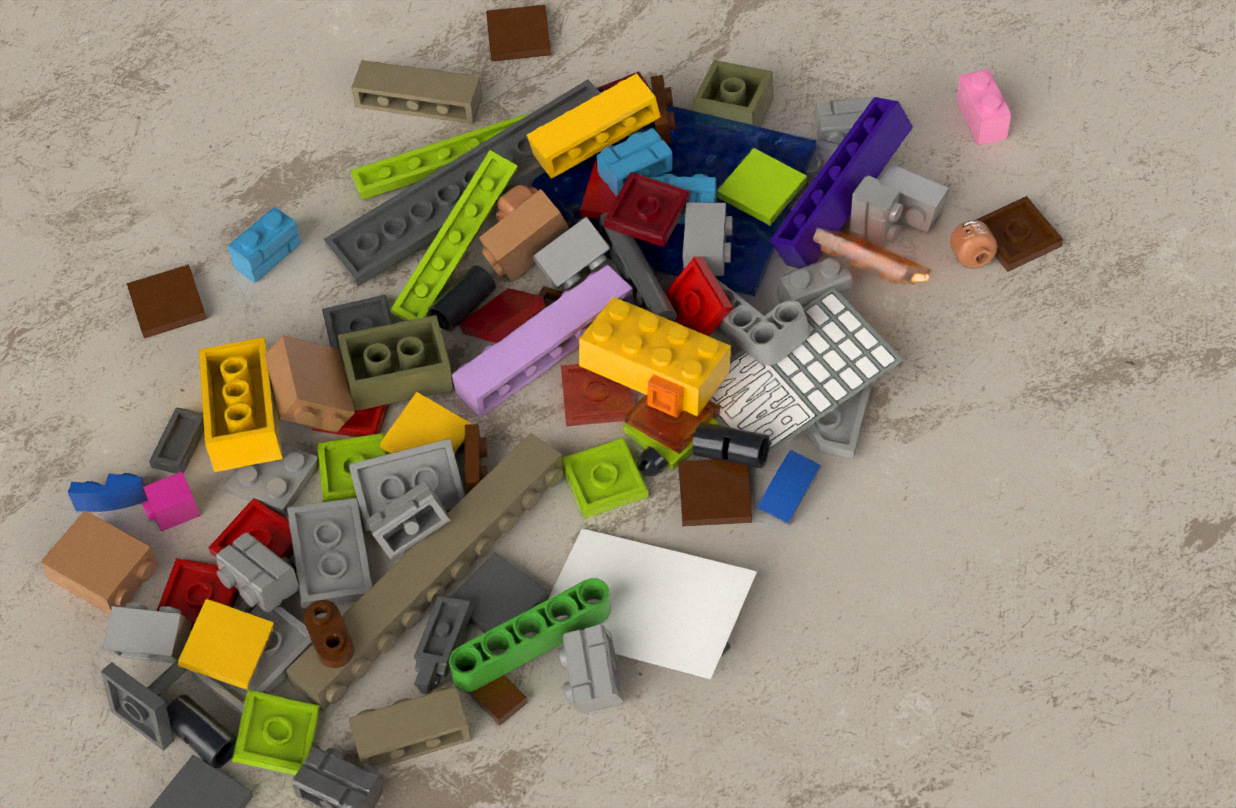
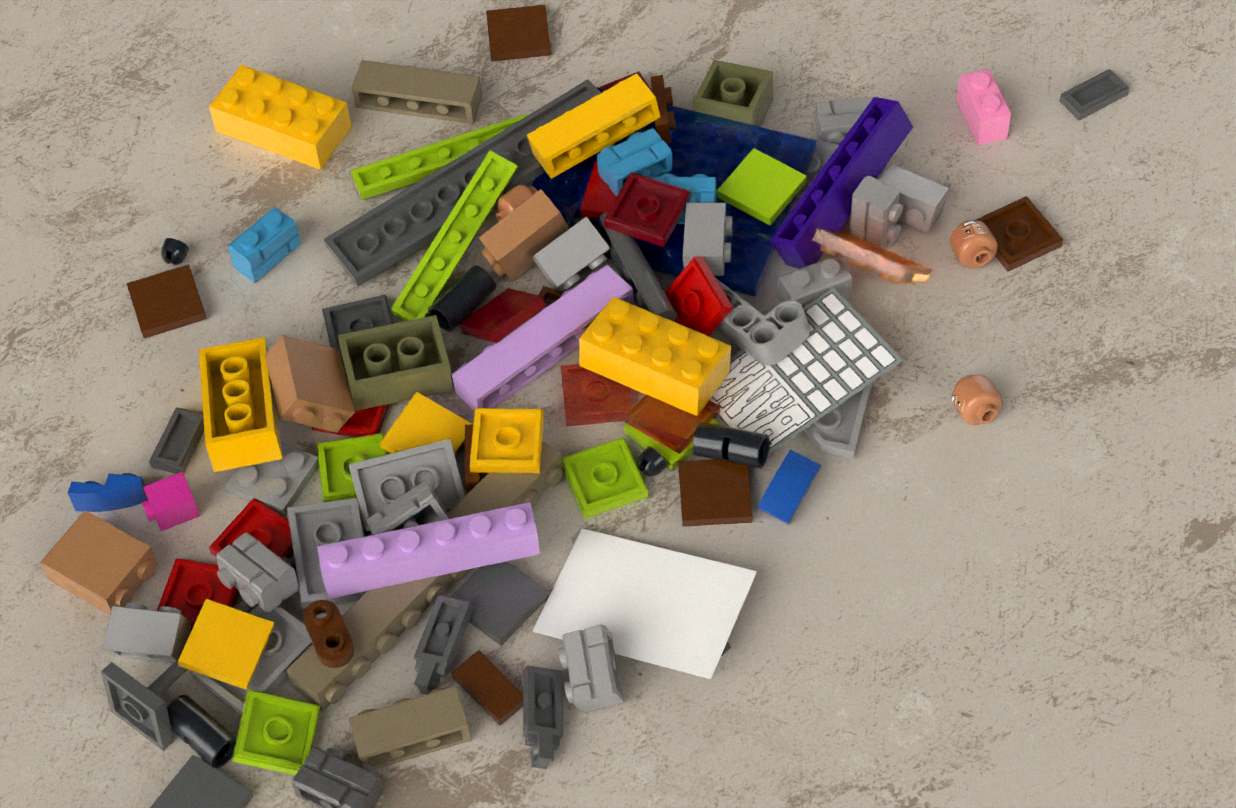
bright green beam [449,578,610,692] -> none
orange tile [647,374,684,417] -> none
none -> black hinge [161,238,189,265]
none -> yellow brick [209,64,352,170]
none -> lavender brick [317,502,540,599]
none -> yellow tile [470,408,544,473]
none -> dark grey hinge [523,665,563,769]
none -> nougat head [951,374,1003,425]
none -> dark grey tile [1060,69,1129,121]

